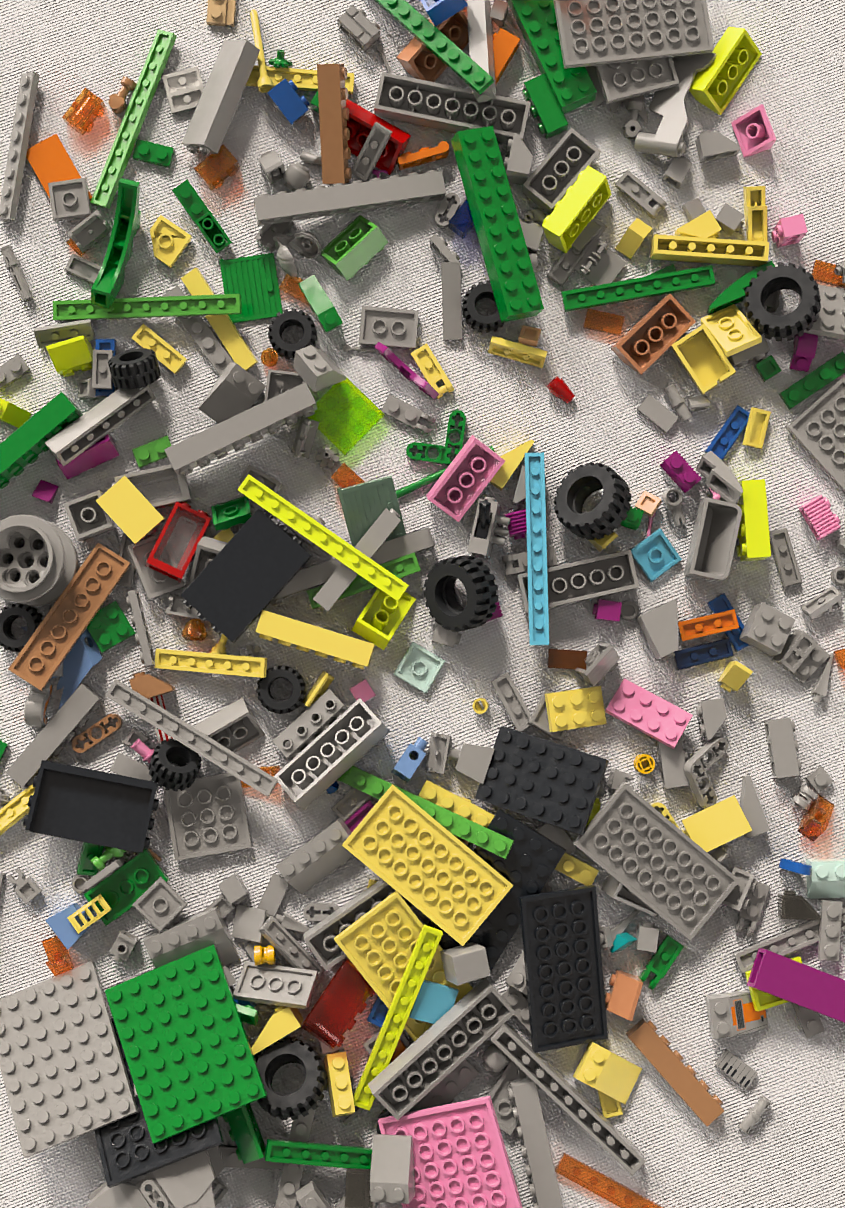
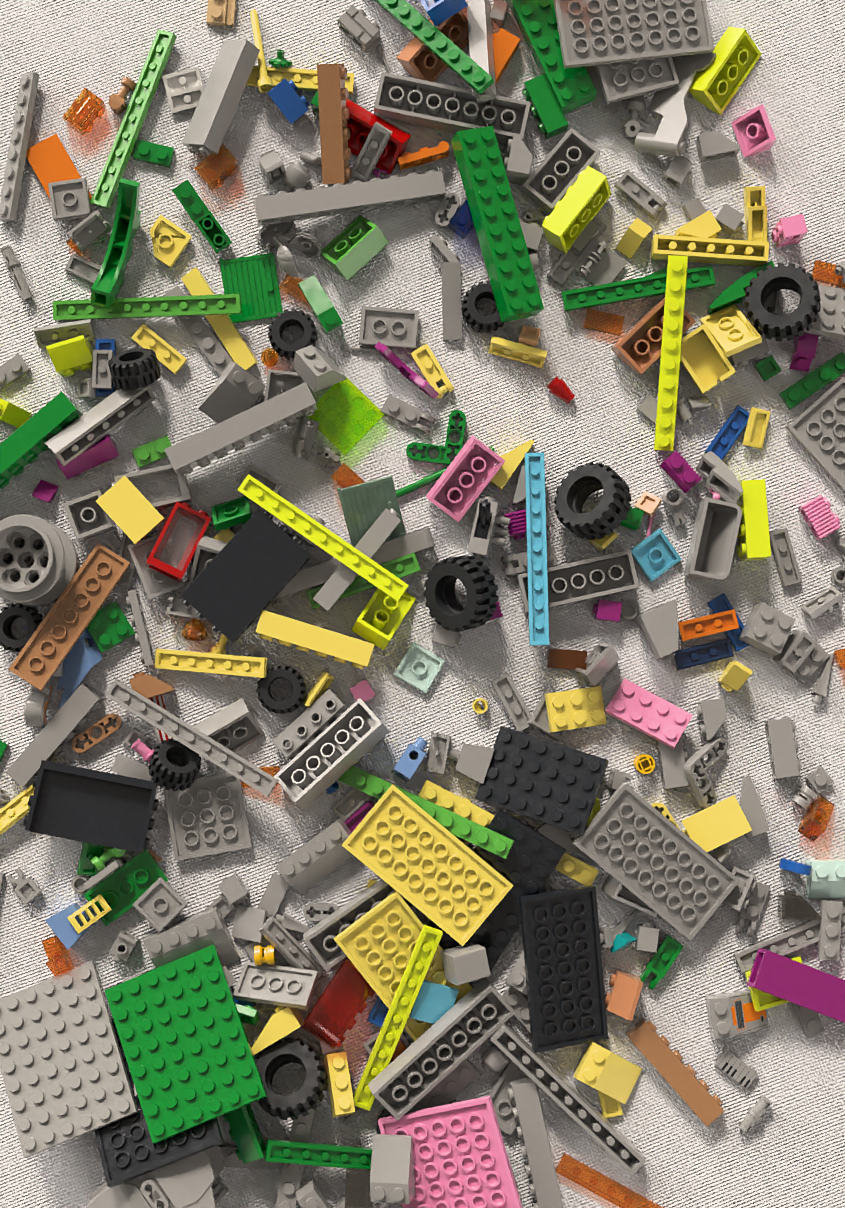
none -> neon yellow plate [654,255,688,451]

